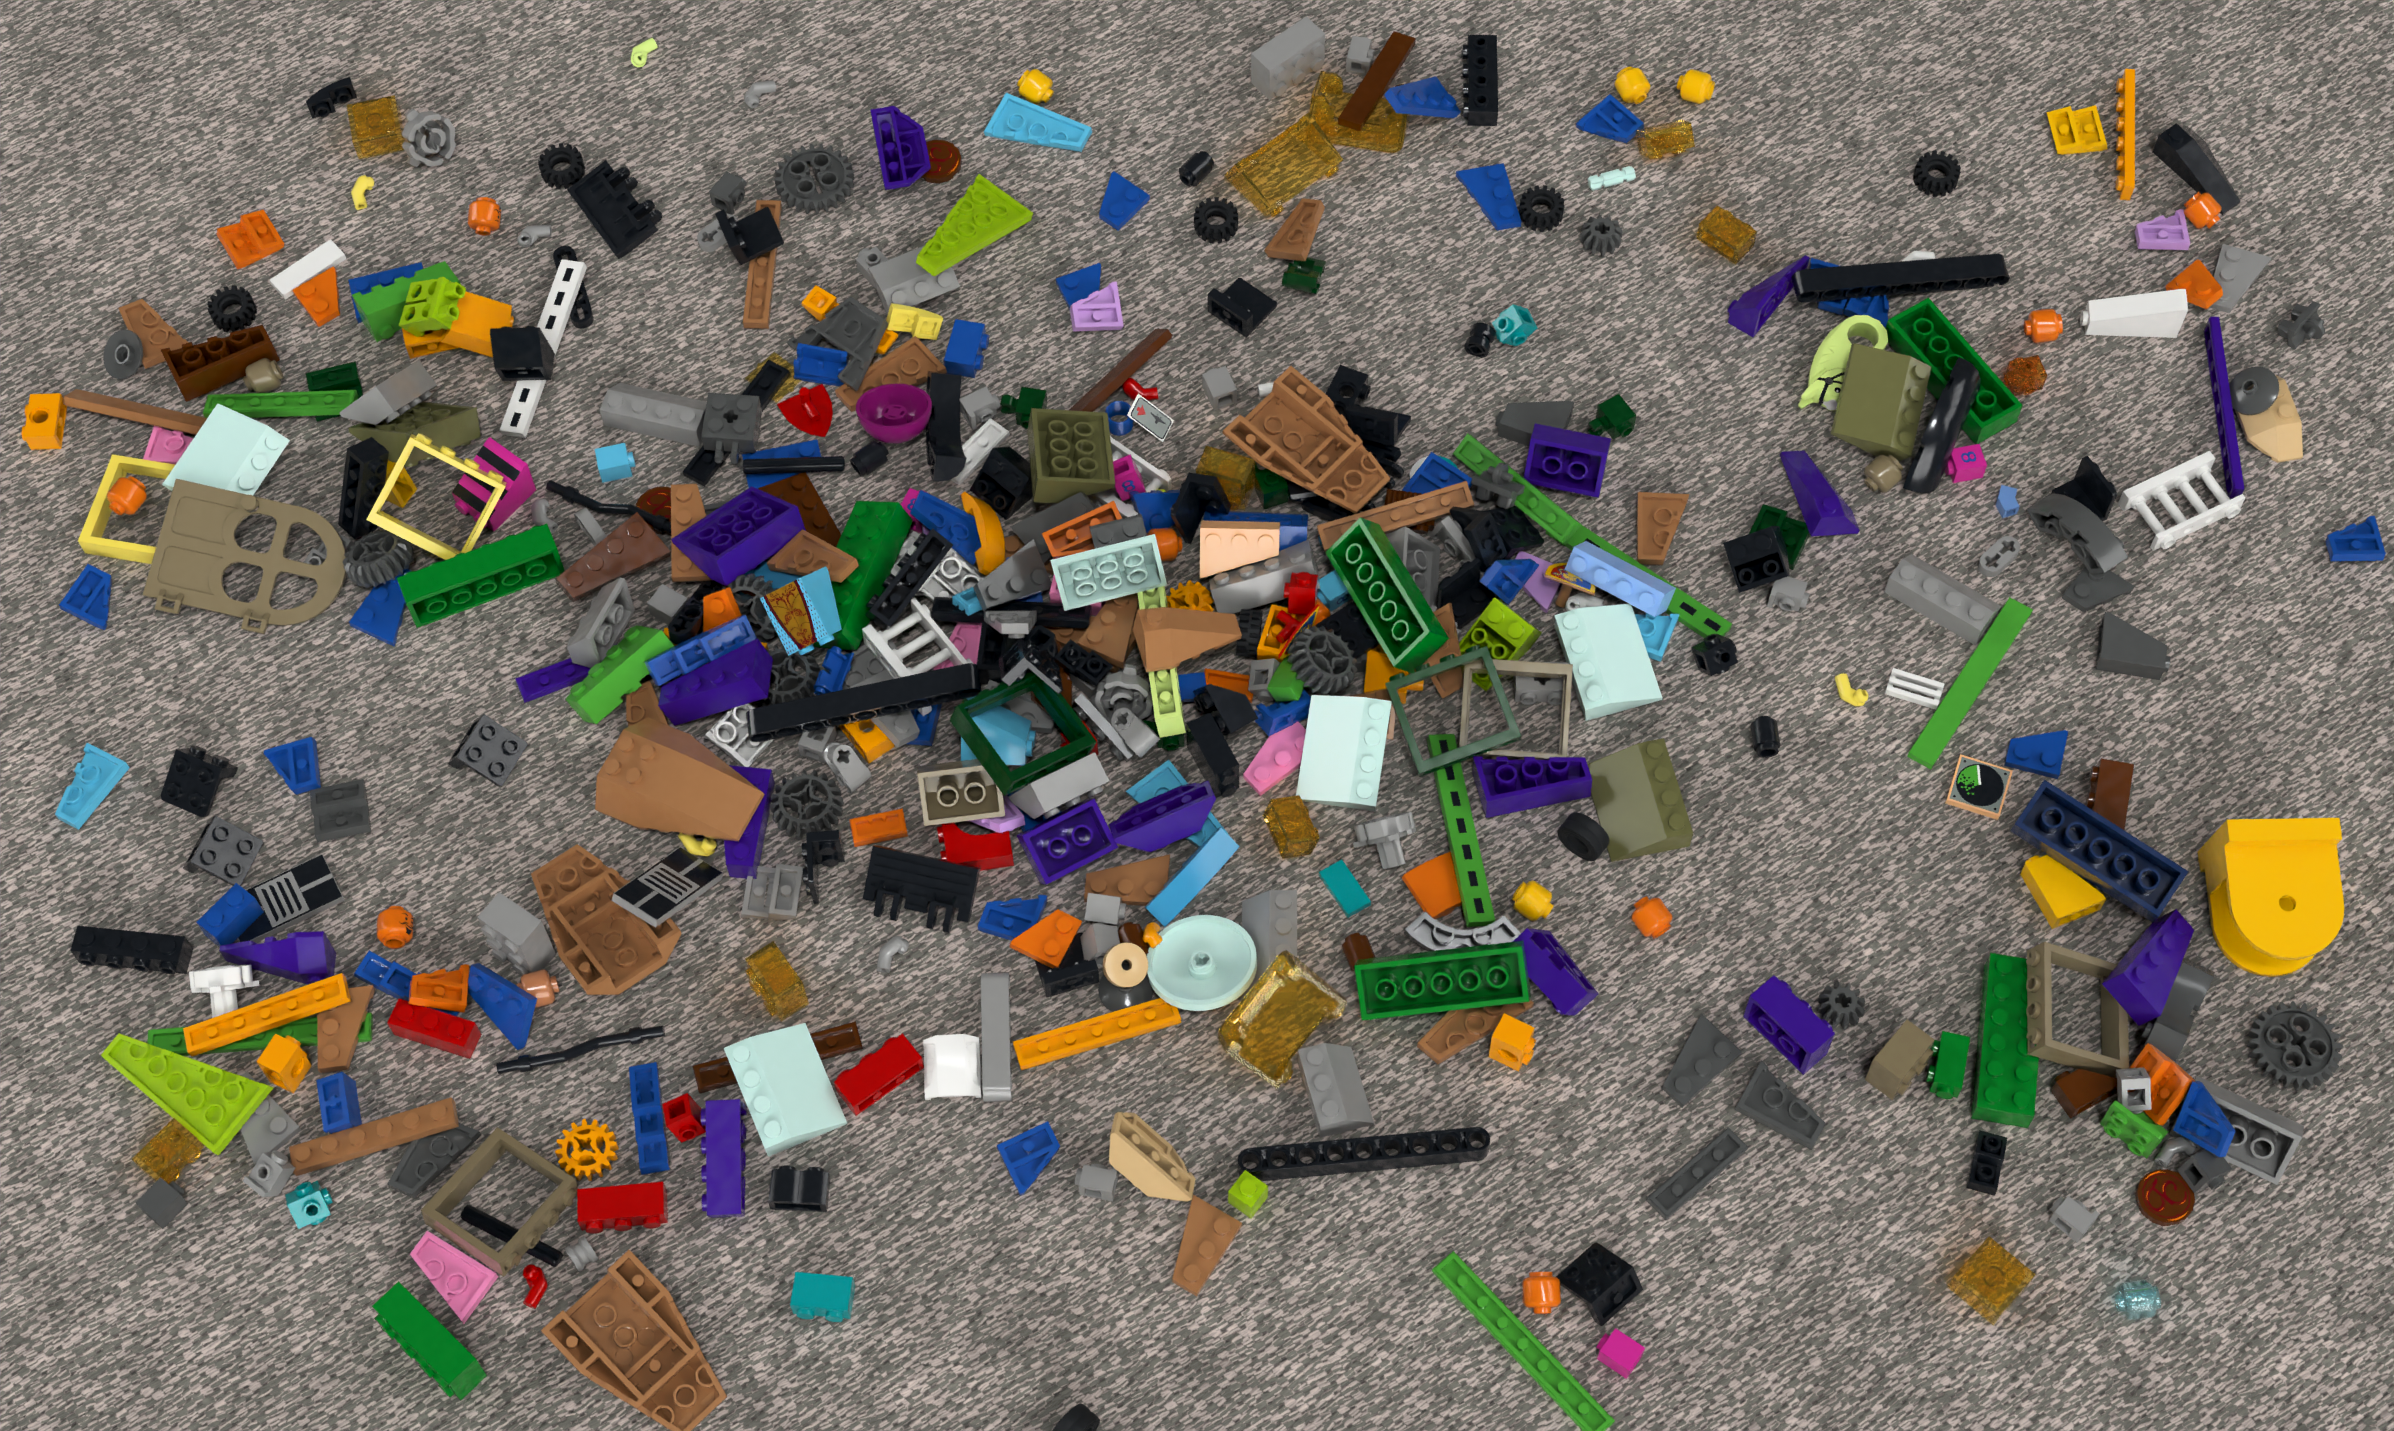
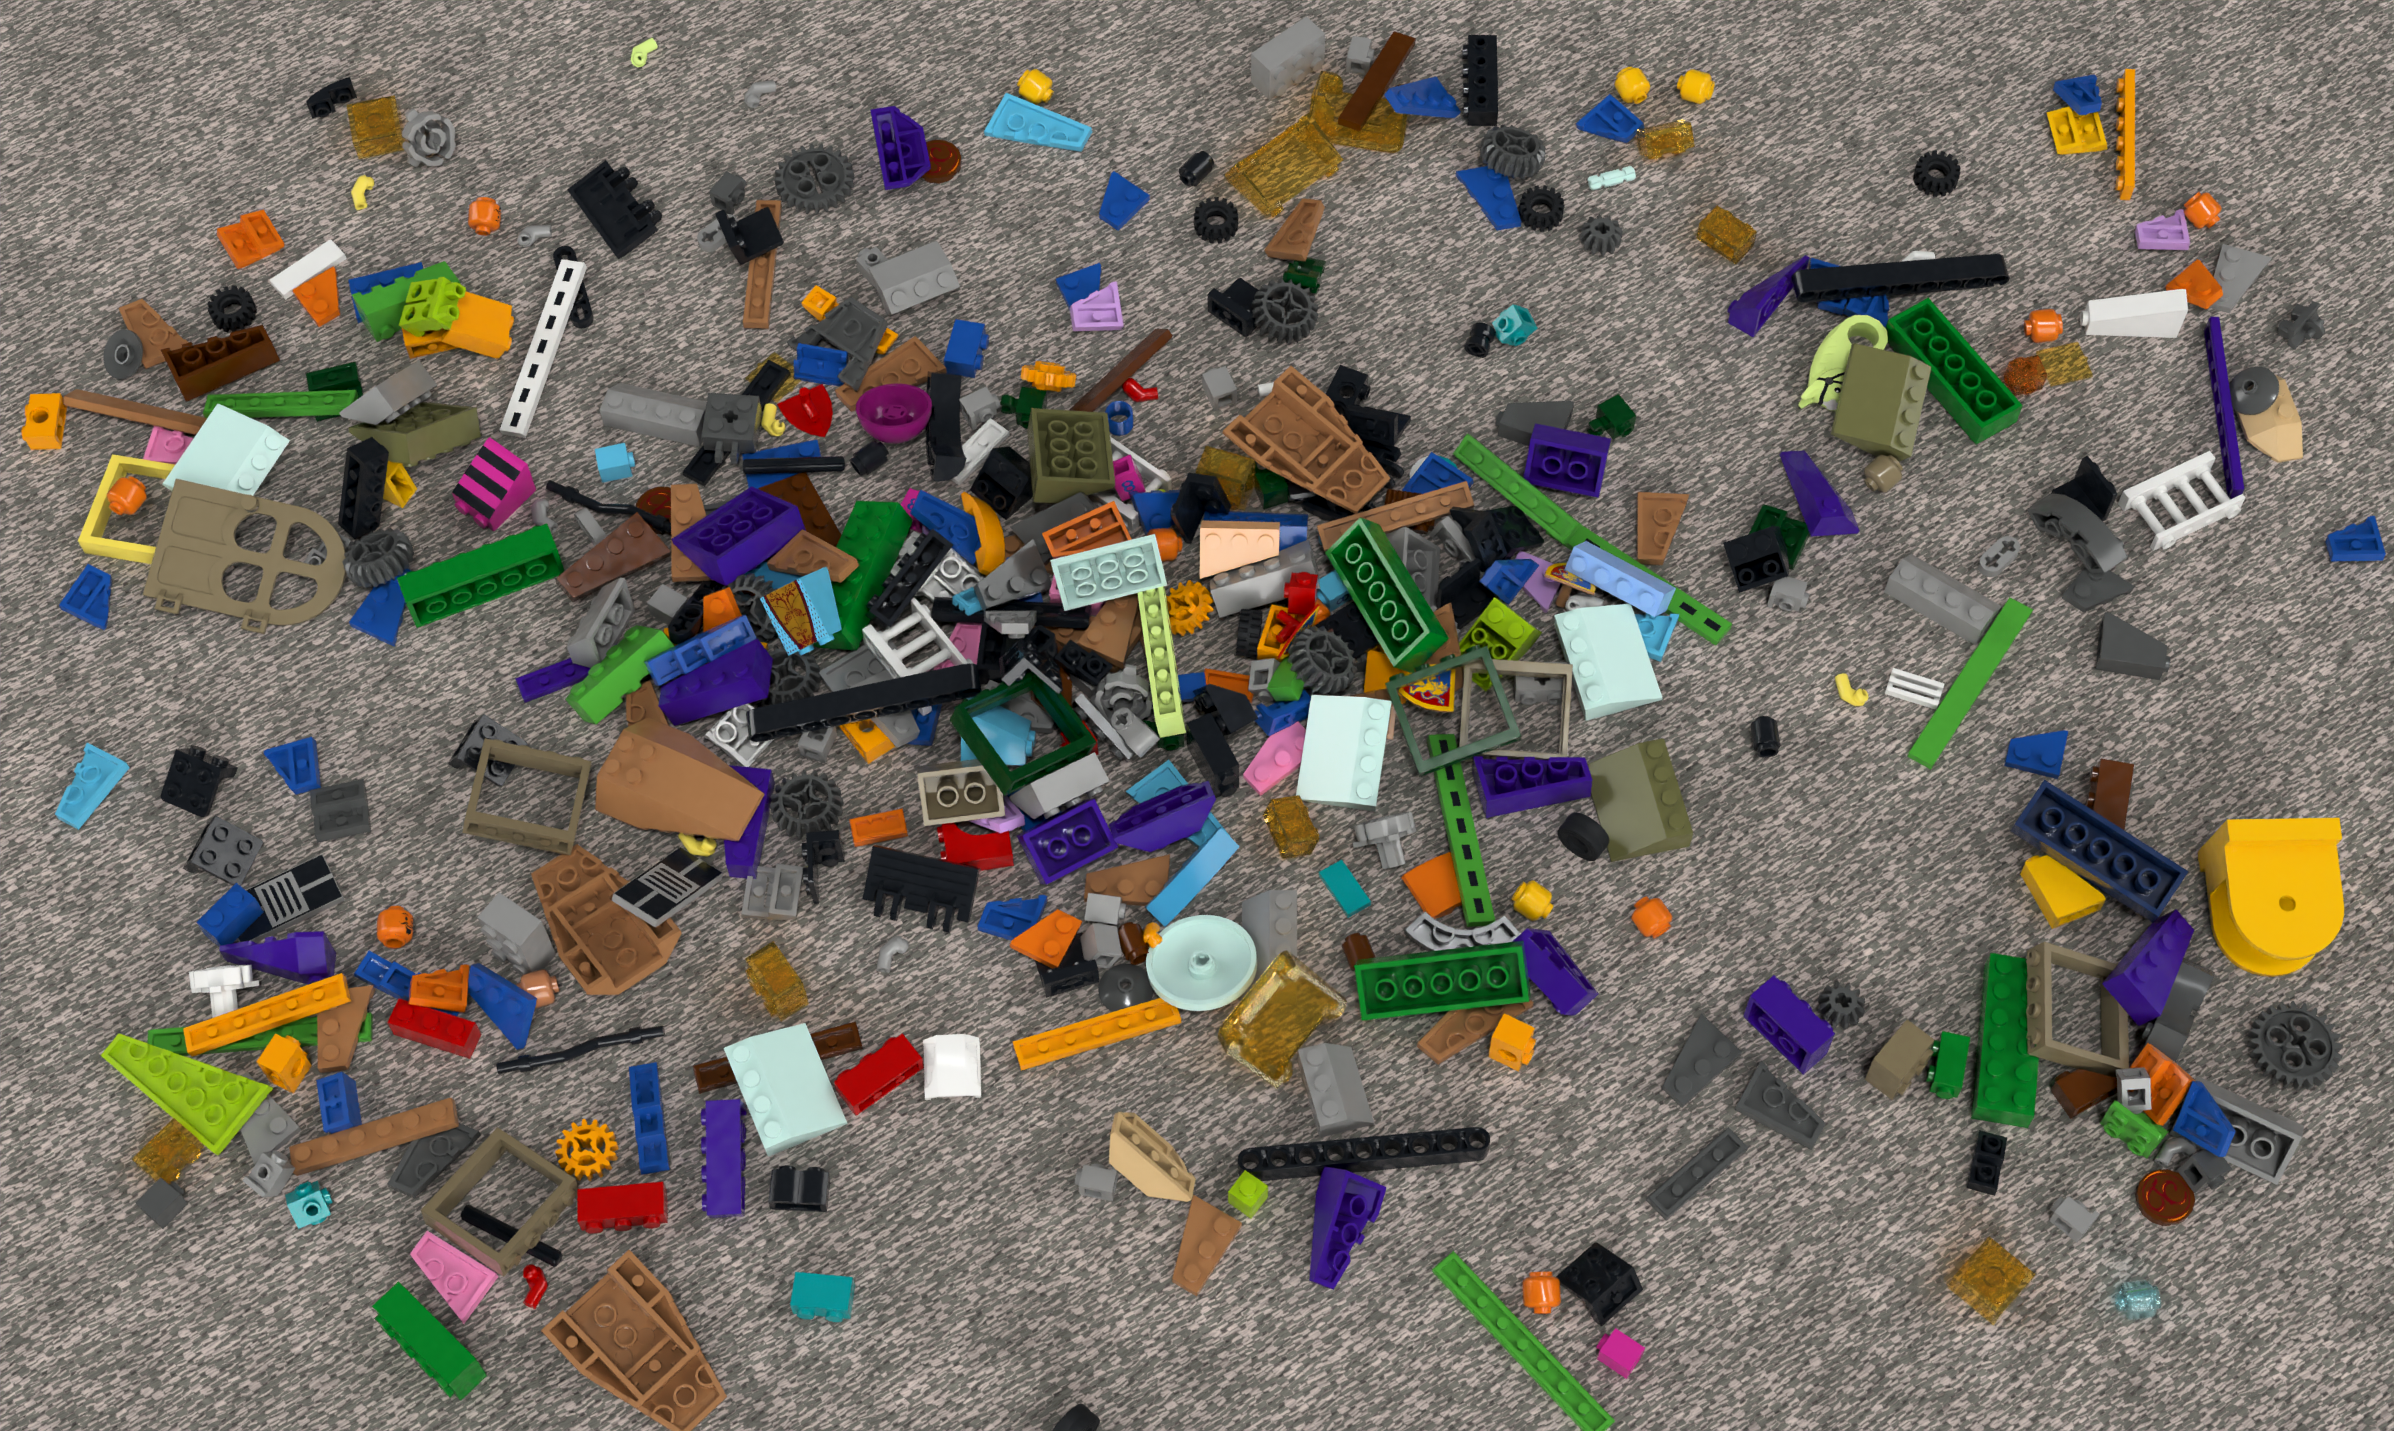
black brick [70,926,193,974] -> none
dark tan head [243,358,284,393] -> none
light yellow window [367,433,506,560] -> none
black slope [490,326,555,381] -> none
black tyre [538,143,585,190] -> none
light grey wheel [564,1236,599,1272] -> none
red brick [662,1093,706,1143] -> none
blue hinge [813,646,854,695] -> none
light grey piece [823,742,872,794] -> none
light yellow slope [886,303,943,340] -> none
lime wing [916,174,1033,276] -> none
light grey beam [981,972,1012,1102] -> none
blue wing [997,1121,1060,1196] -> none
dark grey brick [1090,514,1147,549] -> none
tan piece [1103,943,1148,988] -> none
light grey sticker [1127,394,1174,442] -> none
medium nougat wedge [1133,607,1242,672] -> none
dark grey hips [1471,463,1525,509] -> none
black brick [1691,634,1738,676] -> none
black brick [1903,357,1981,493] -> none
dark pink brick [1944,444,1987,483] -> none
tile [1945,754,2013,820] -> none
medium blue piece [1995,485,2020,518] -> none
black wedge [2153,123,2240,215] -> none
none -> dark tan window [462,738,592,856]
none -> light yellow arm [761,404,785,437]
none -> light orange gear [1020,361,1076,392]
none -> dark grey gear [1251,277,1319,344]
none -> dark purple wedge [1309,1167,1387,1290]
none -> shield [1398,664,1455,713]
none -> dark grey gear [1480,125,1546,179]
none -> clear yellow piece [2036,342,2093,387]
none -> blue wing [2053,74,2102,115]

